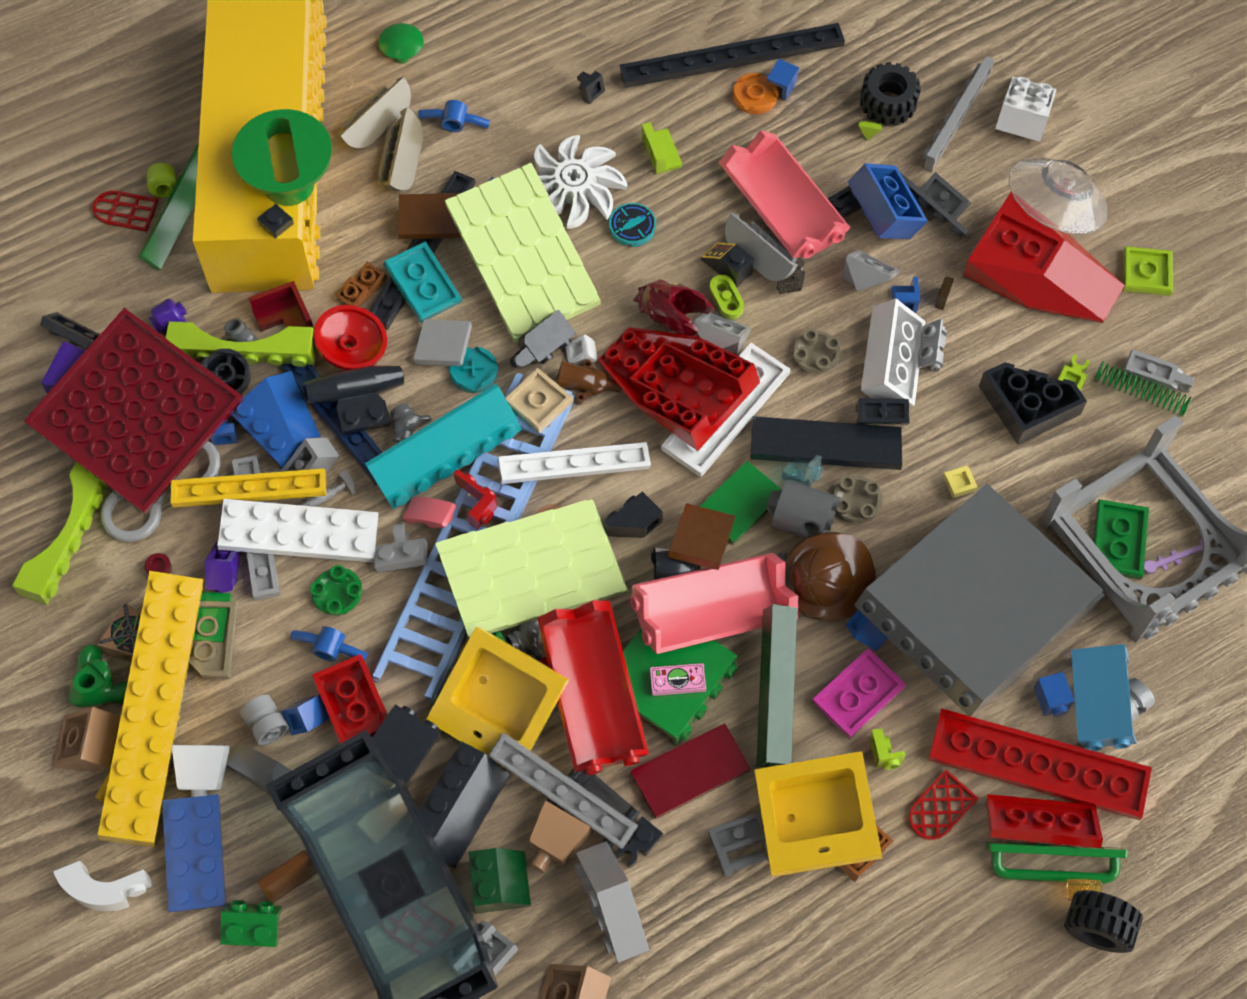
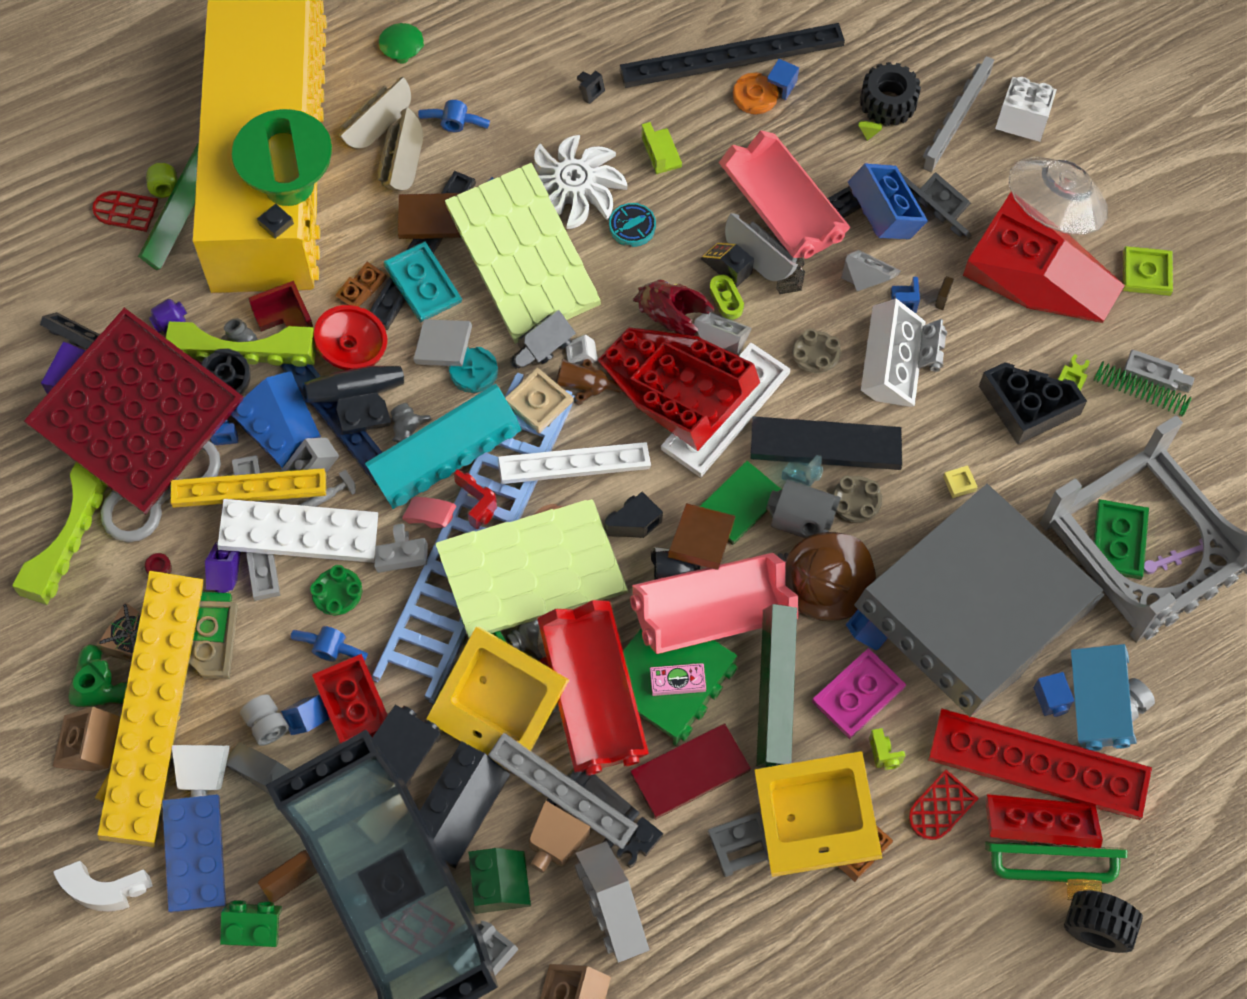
black hinge [856,398,910,425] -> none

